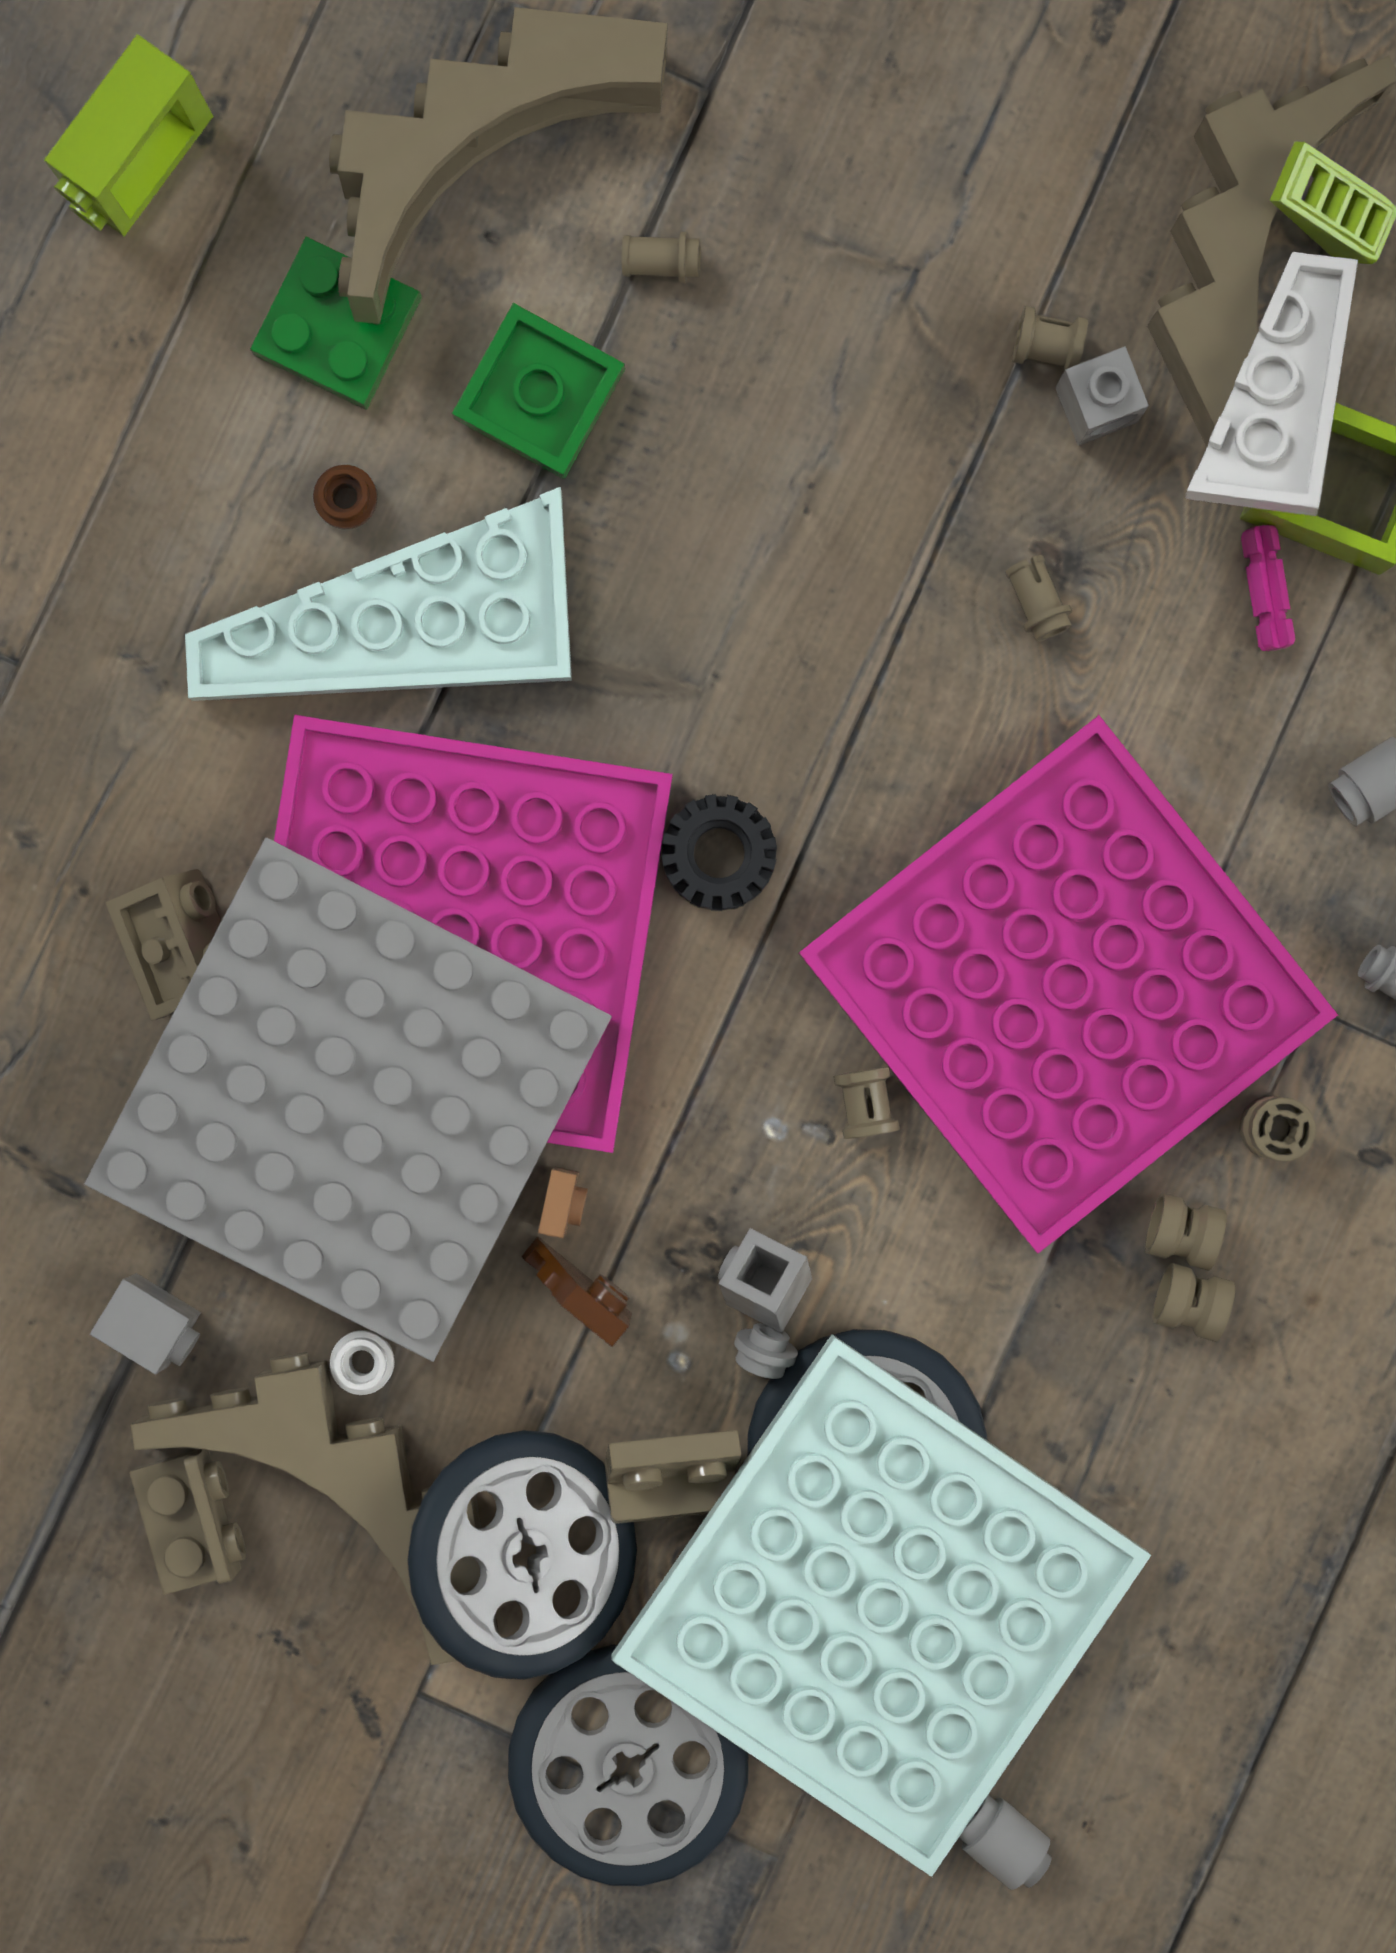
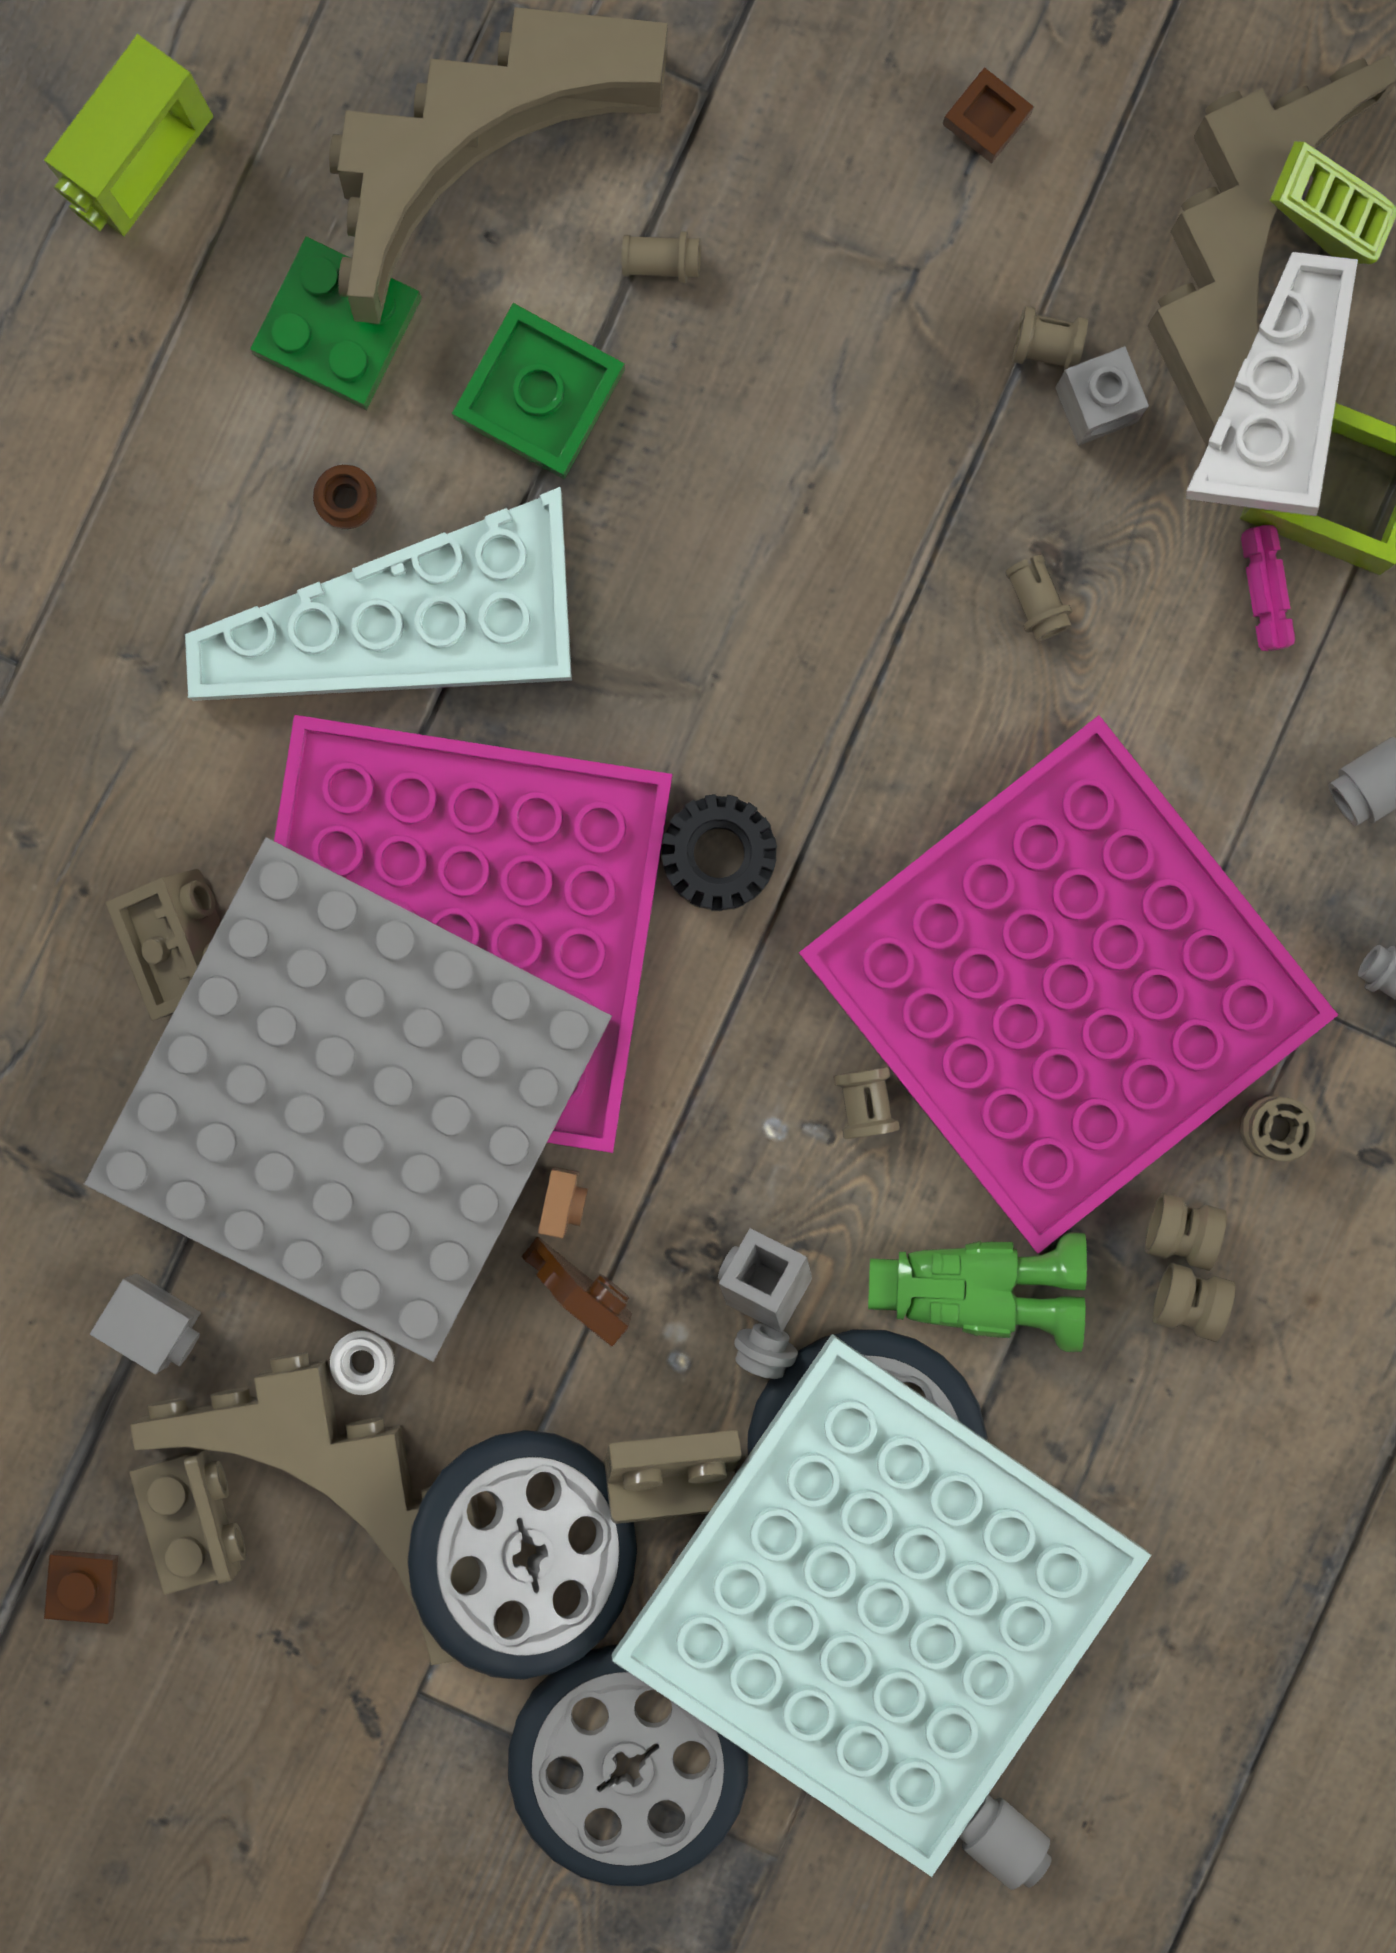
none -> reddish brown plate [44,1550,119,1624]
none -> bright green piece [868,1232,1087,1352]
none -> reddish brown plate [943,67,1034,164]

